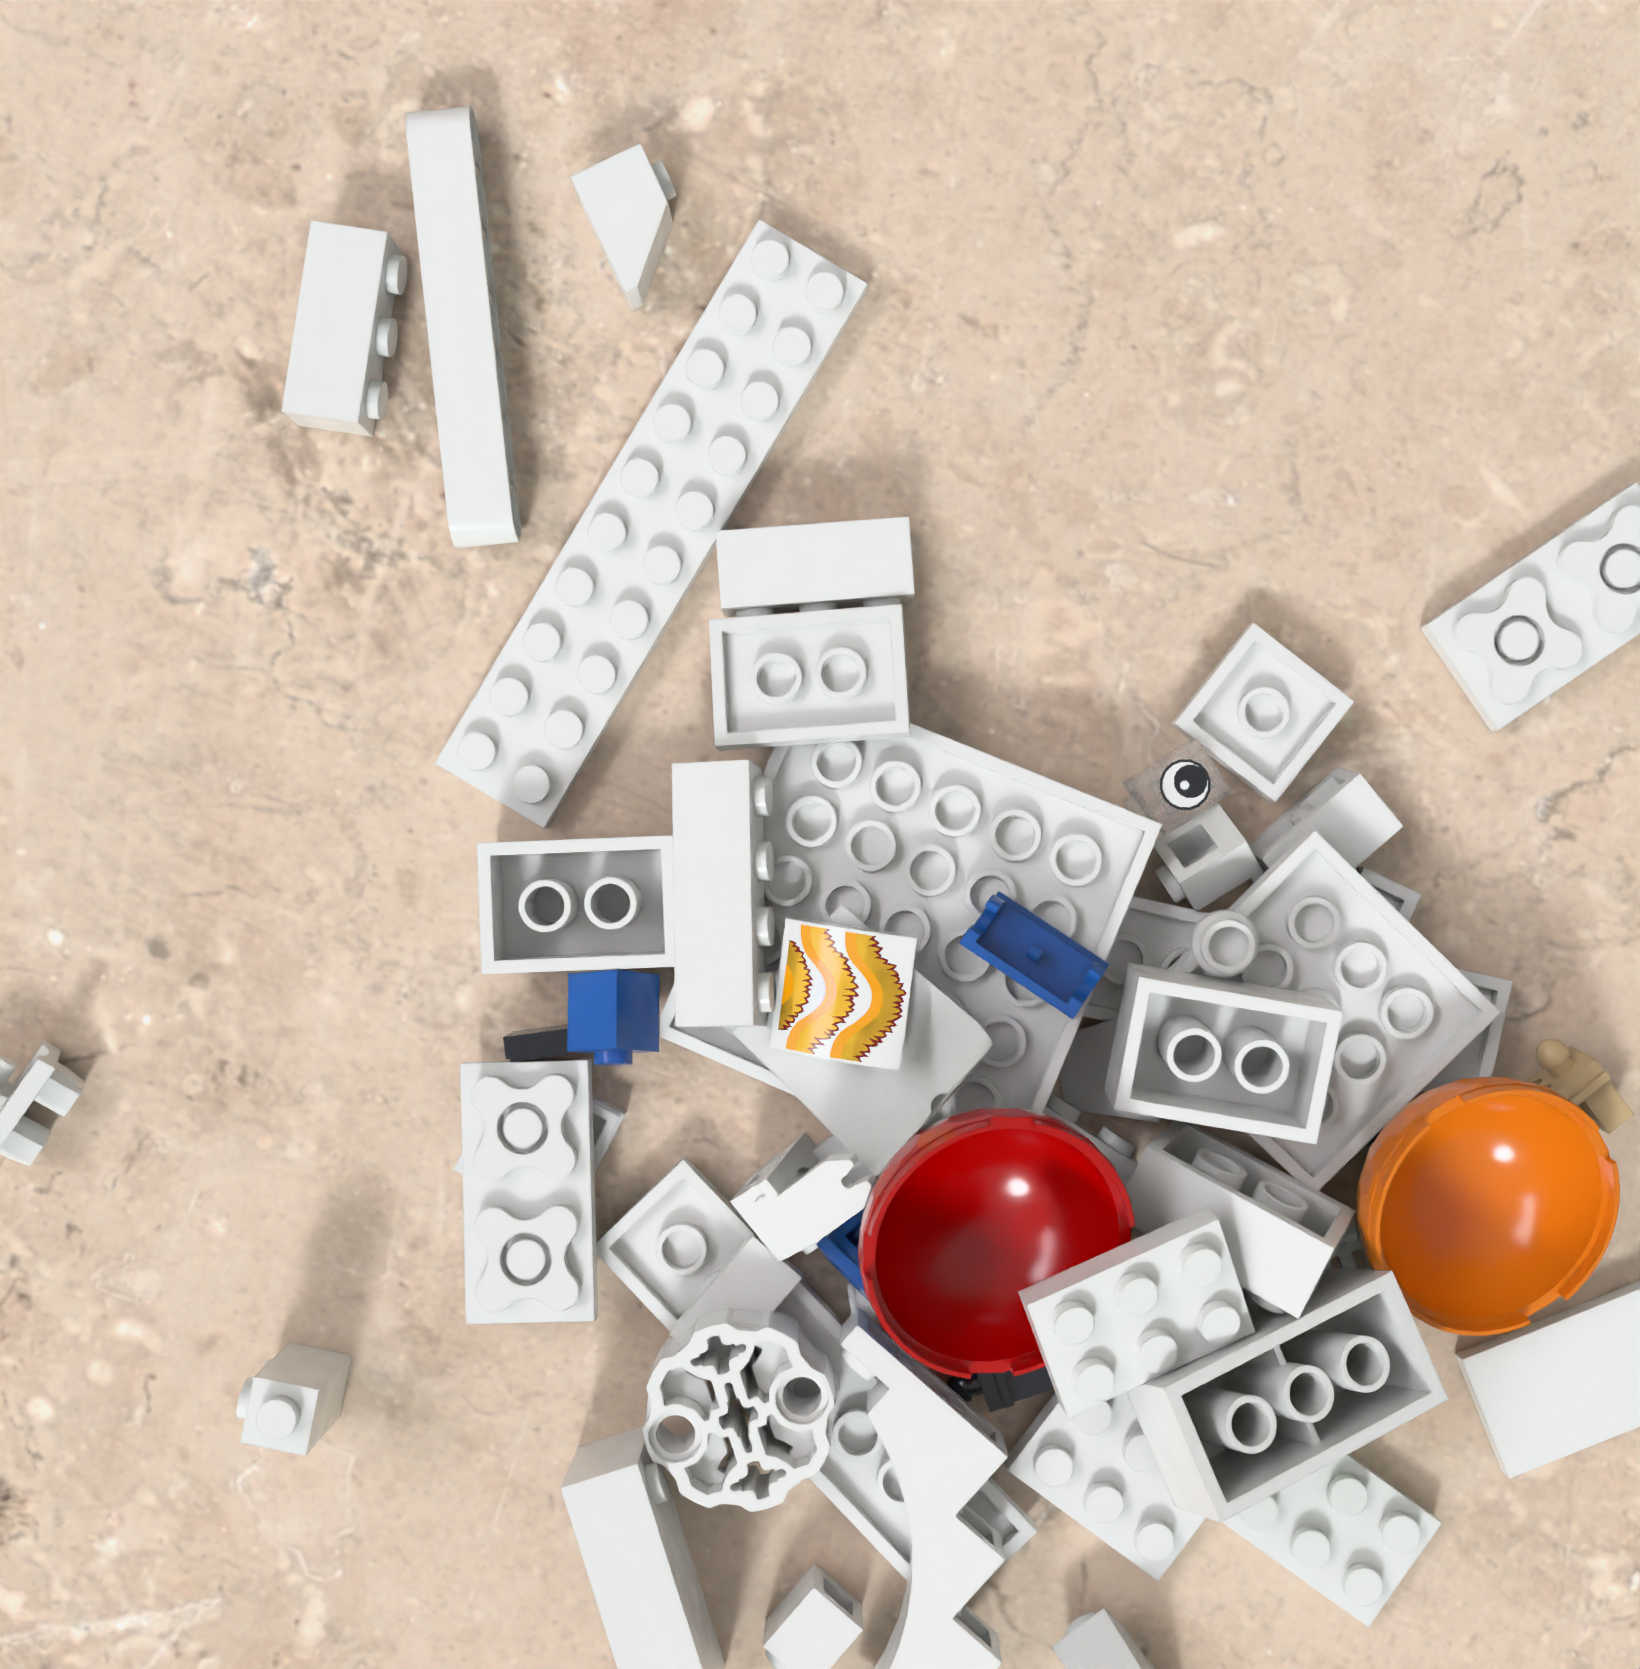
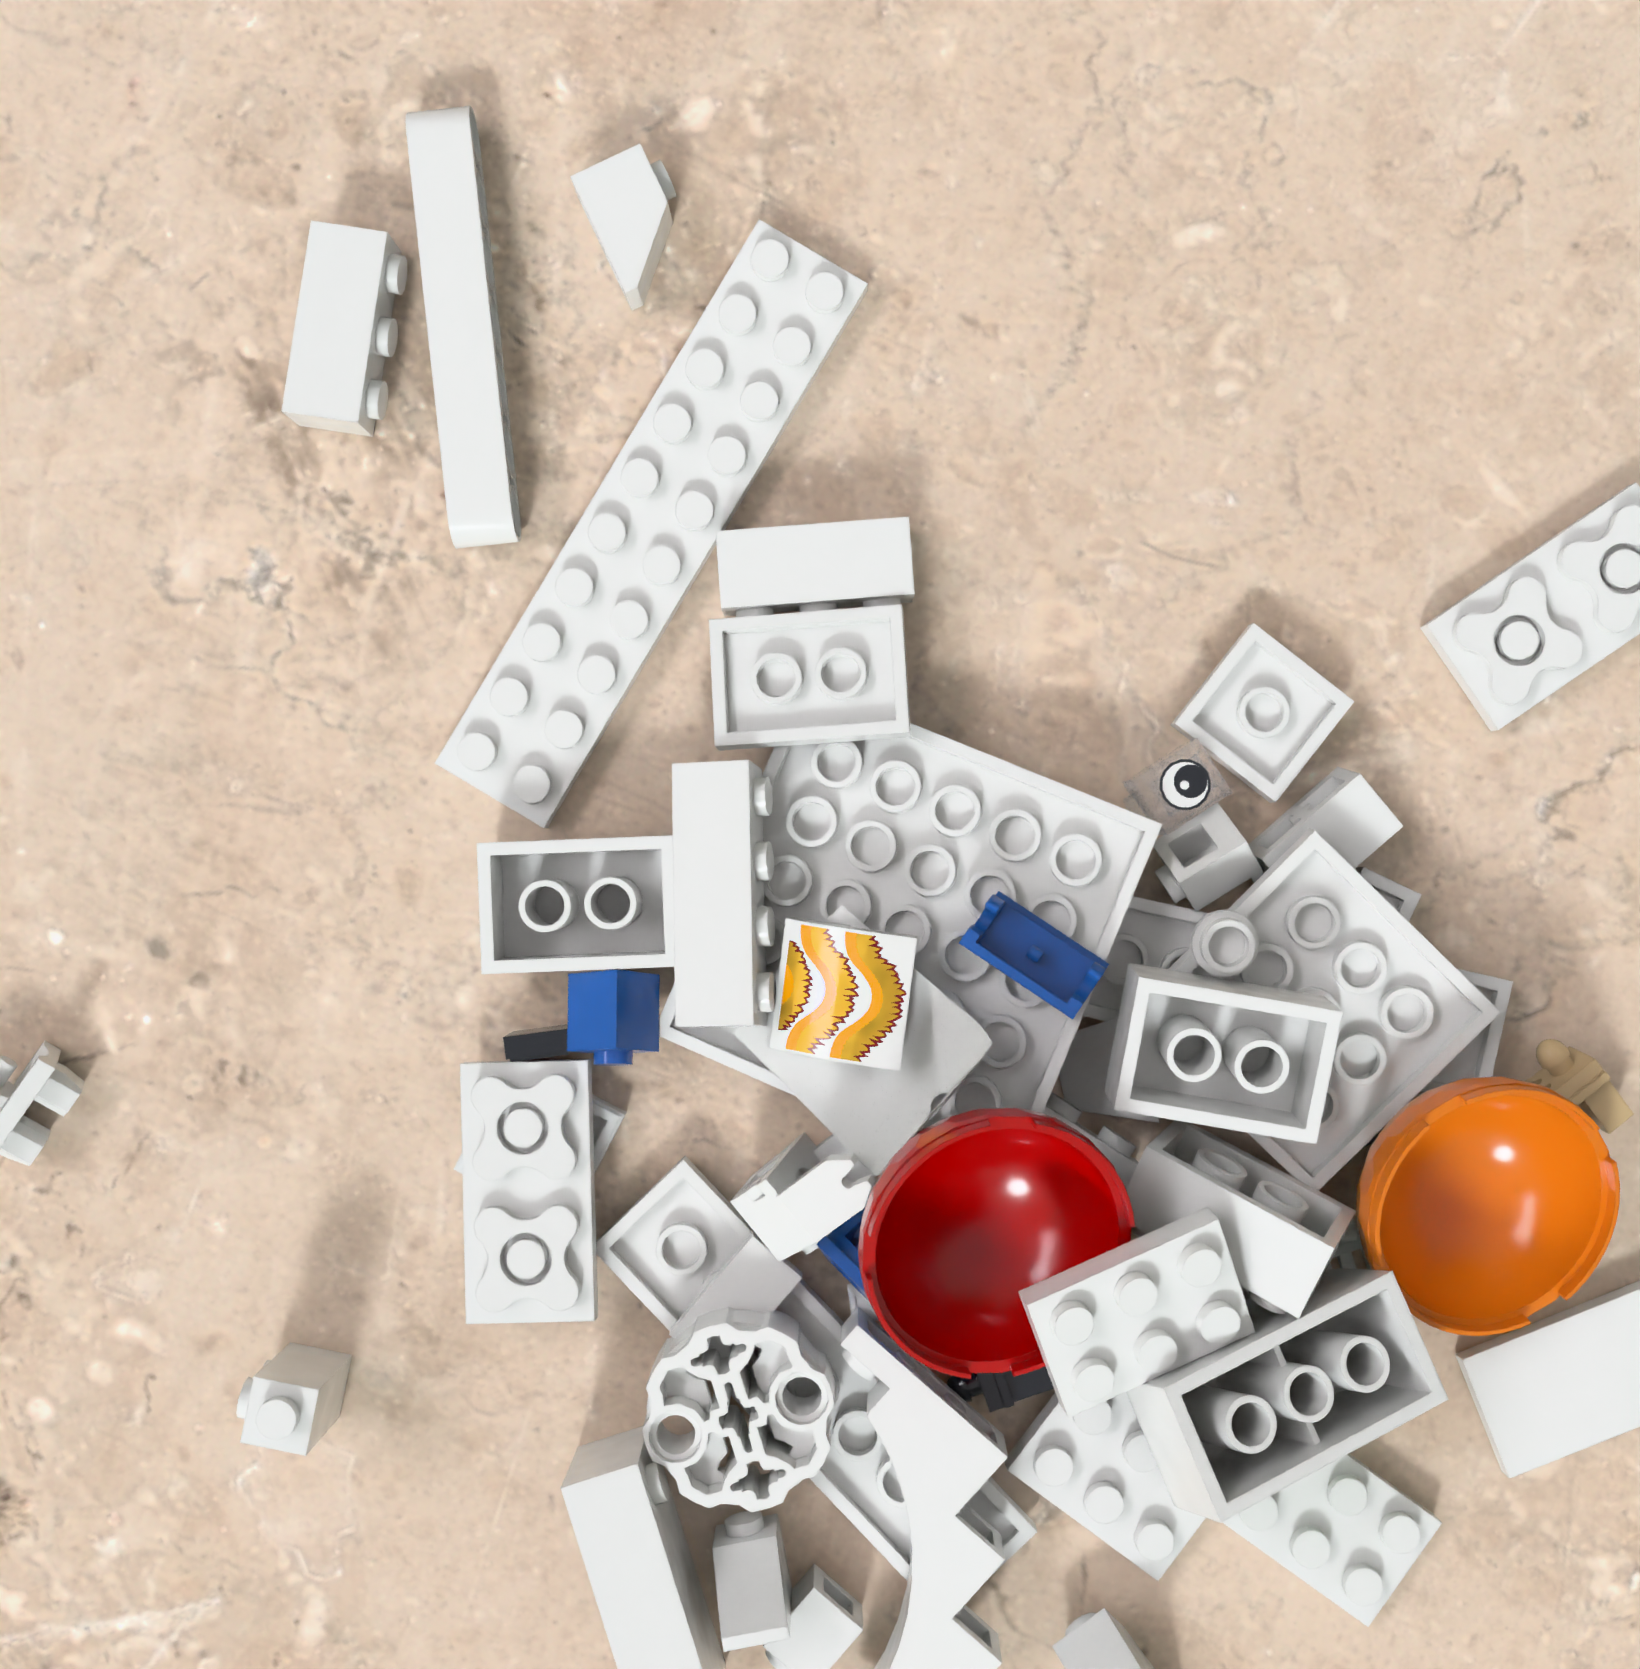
none -> white slope [712,1511,792,1652]

